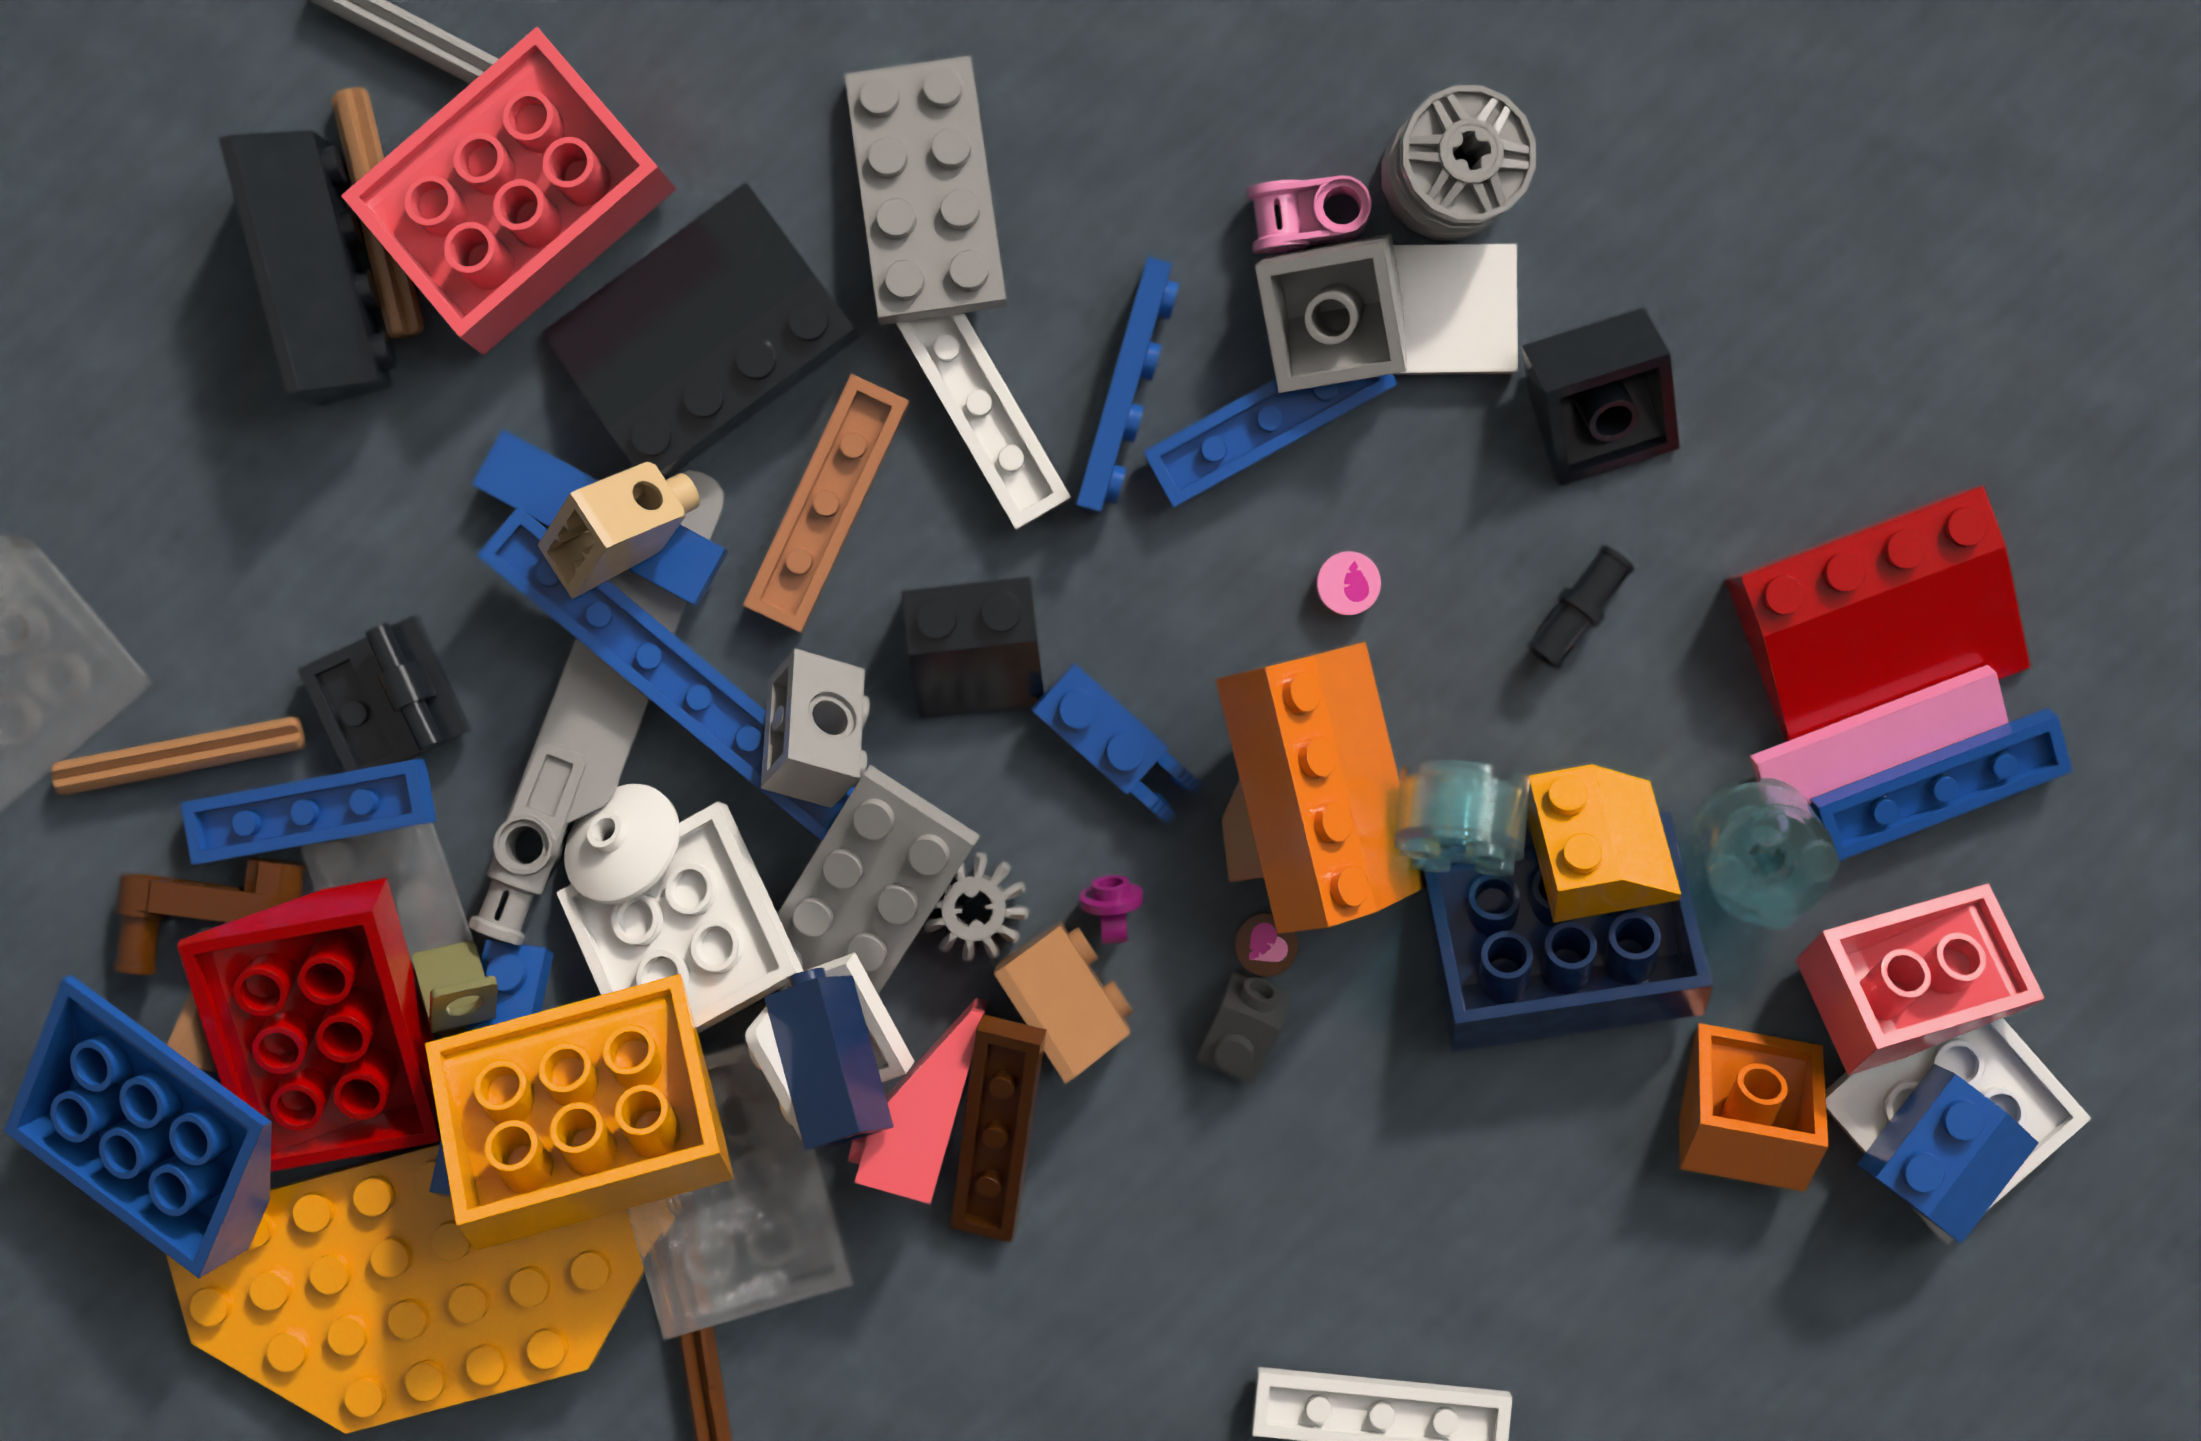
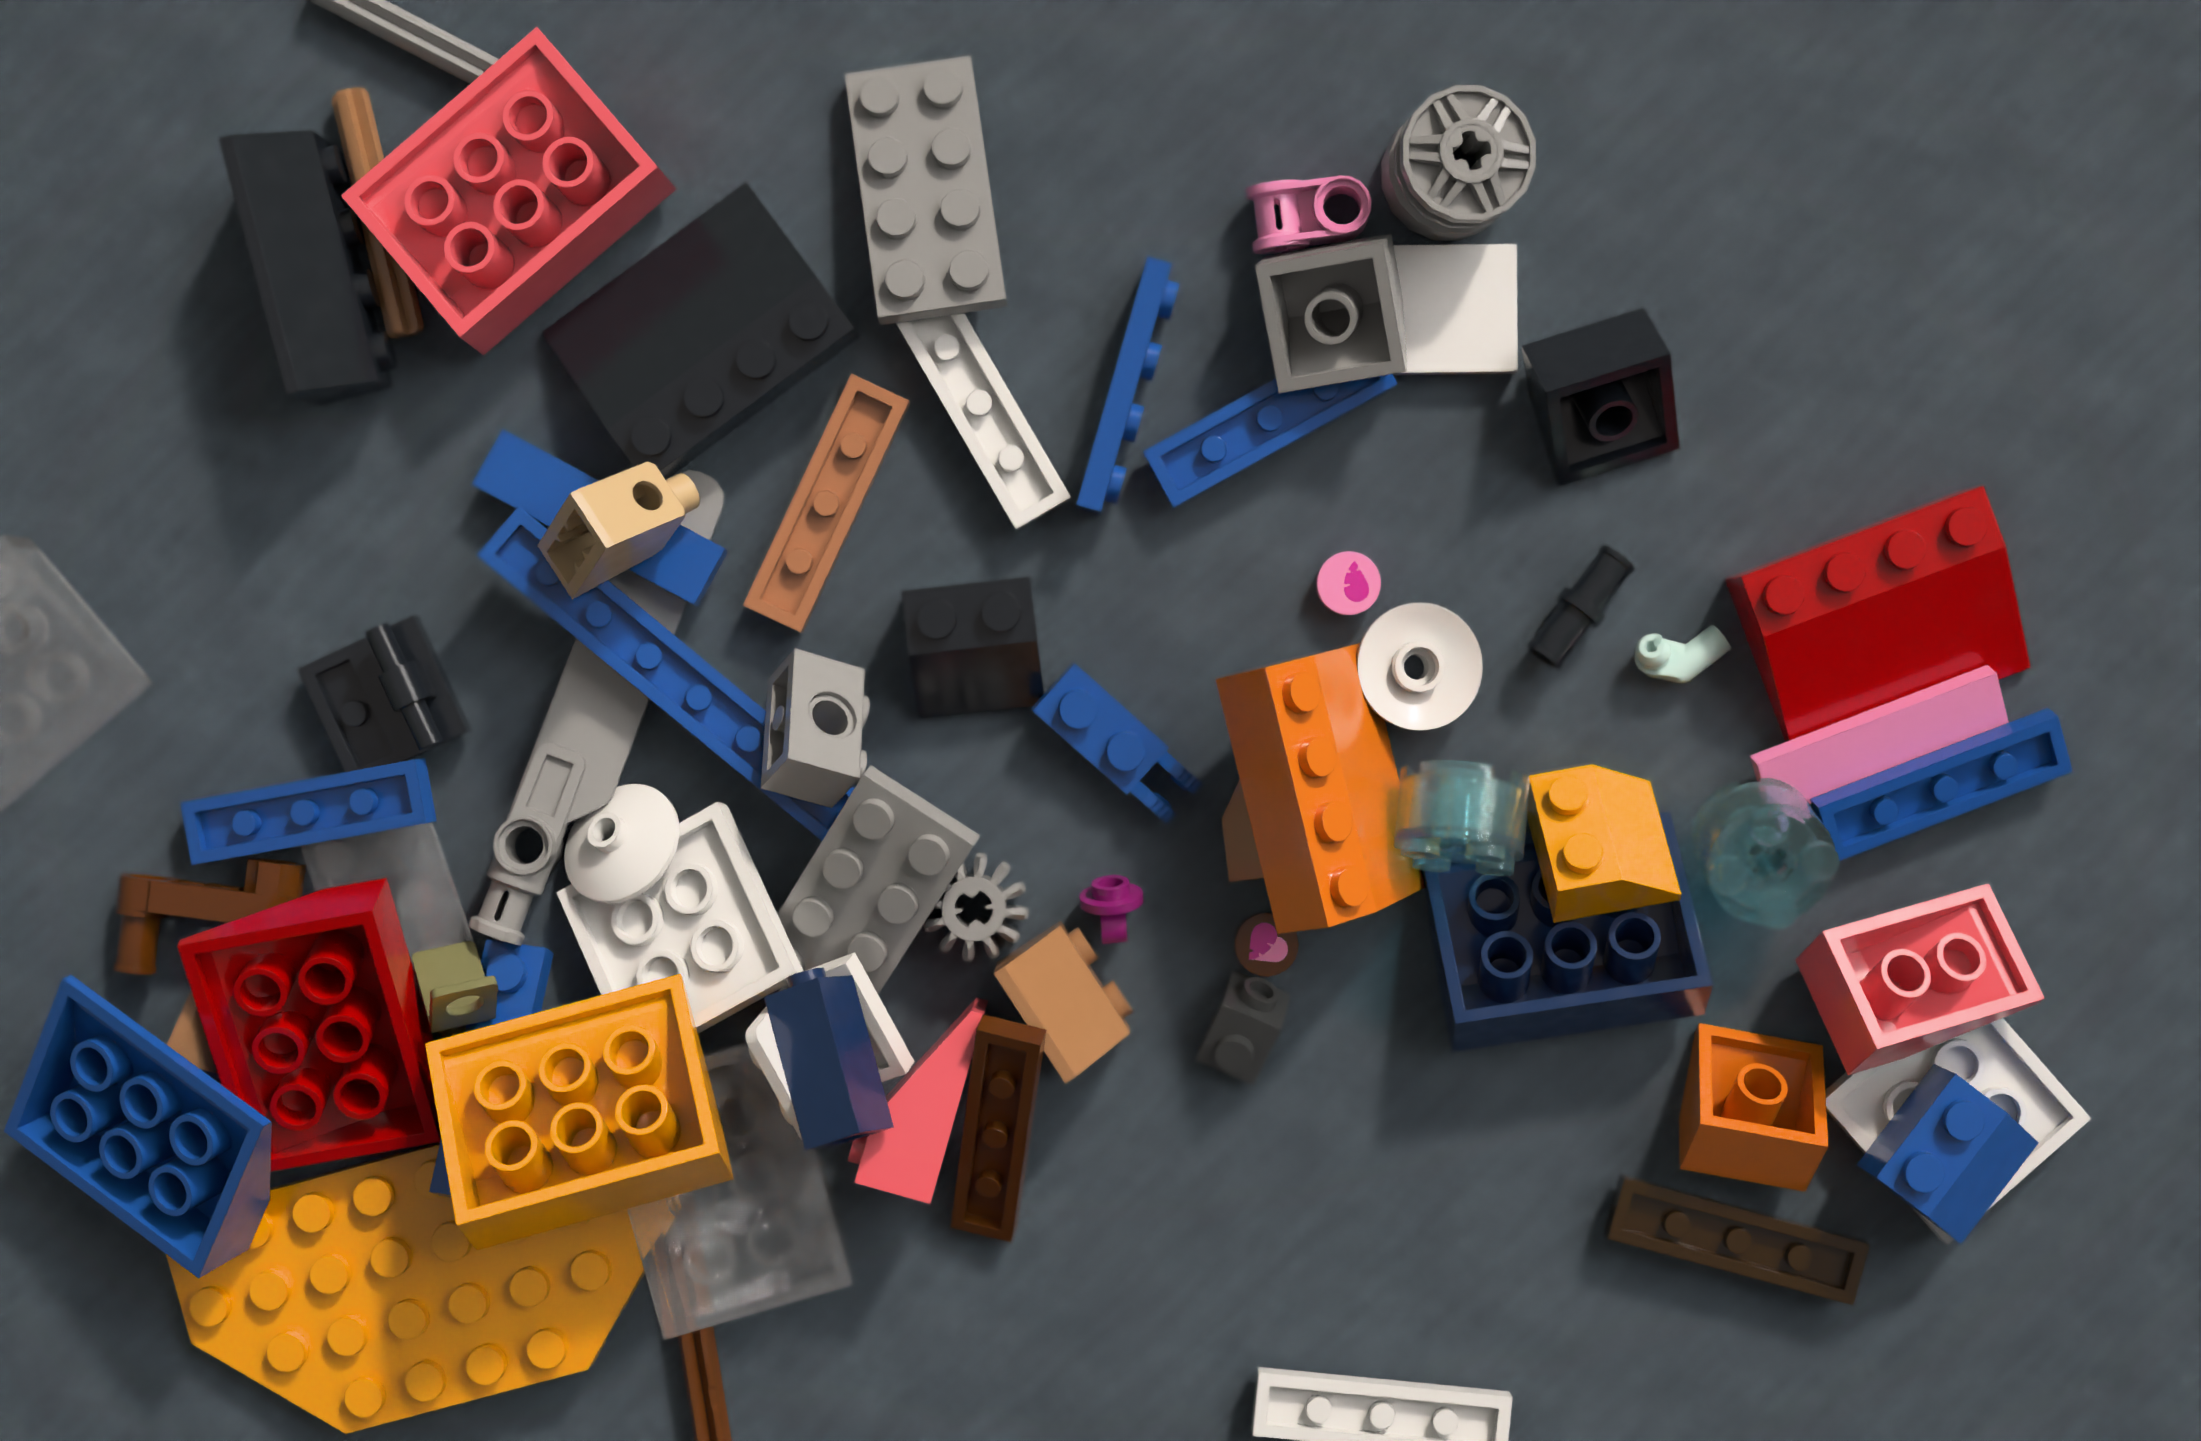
medium nougat axle [51,716,306,796] -> none
none -> white dish [1357,602,1483,730]
none -> dark brown plate [1603,1174,1870,1306]
none -> light aqua arm [1635,625,1731,683]

